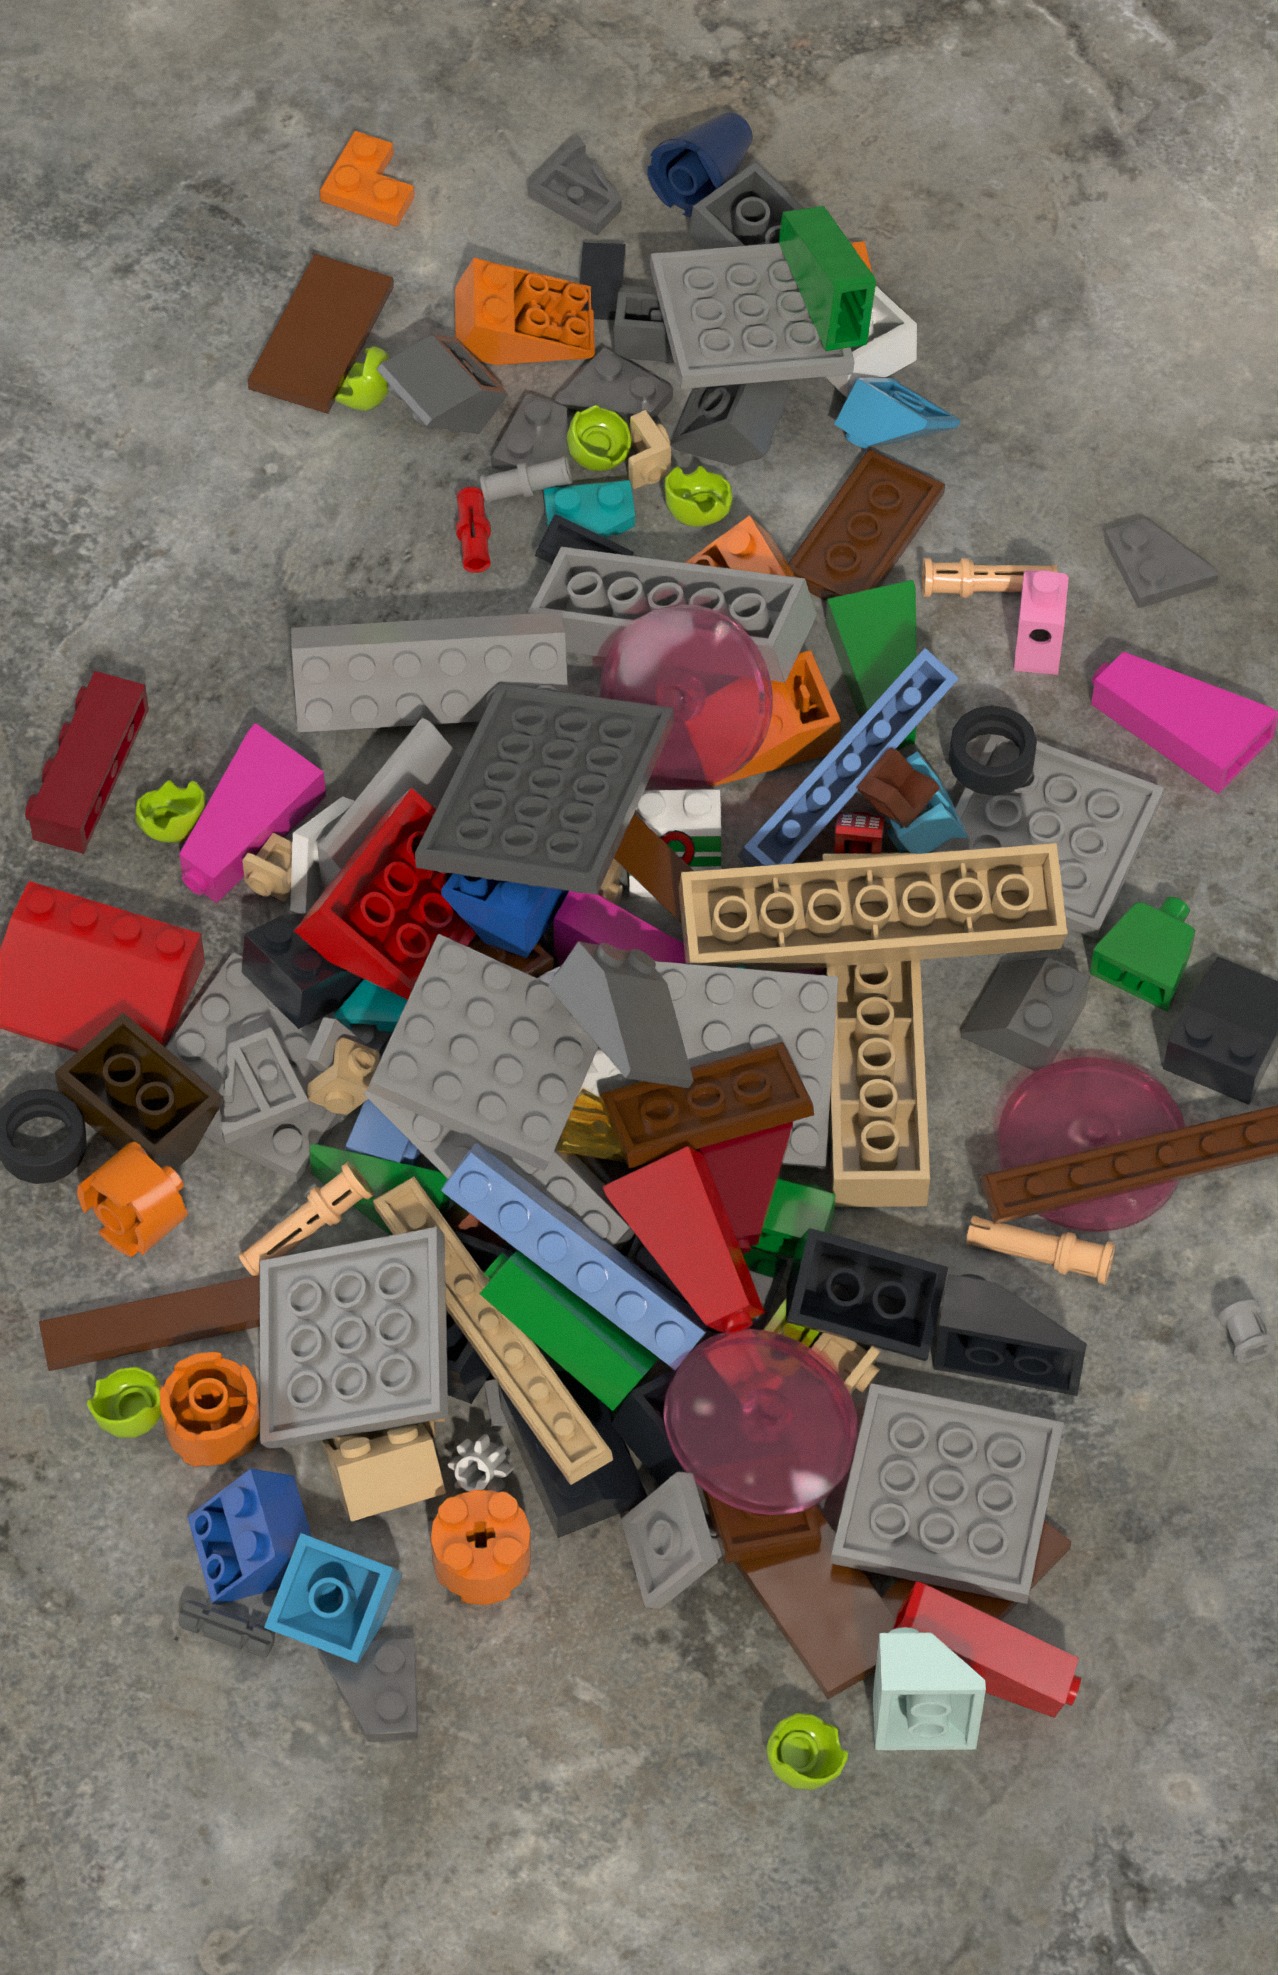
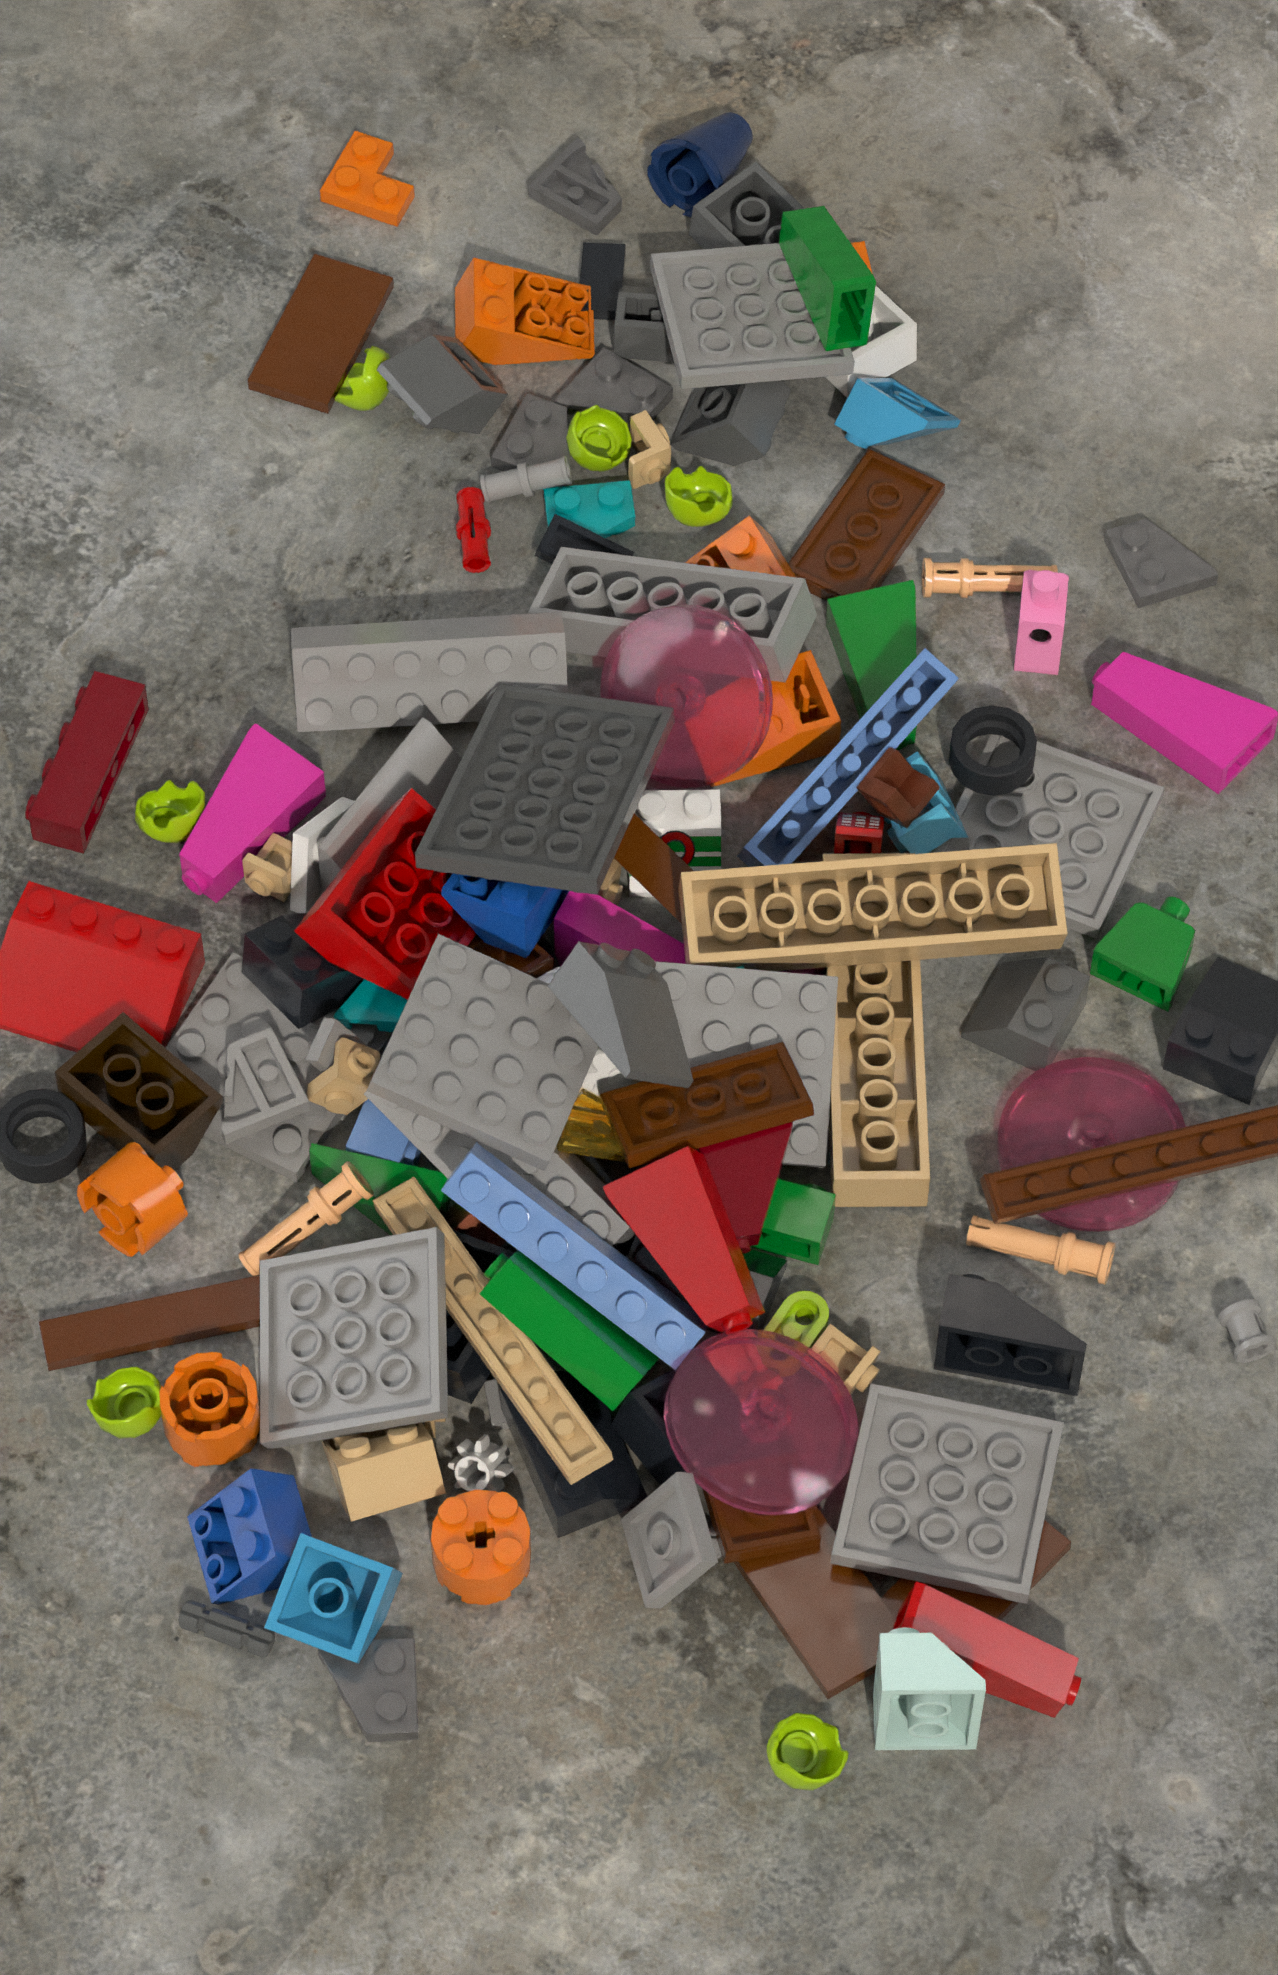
black slope [786,1228,949,1361] -> none

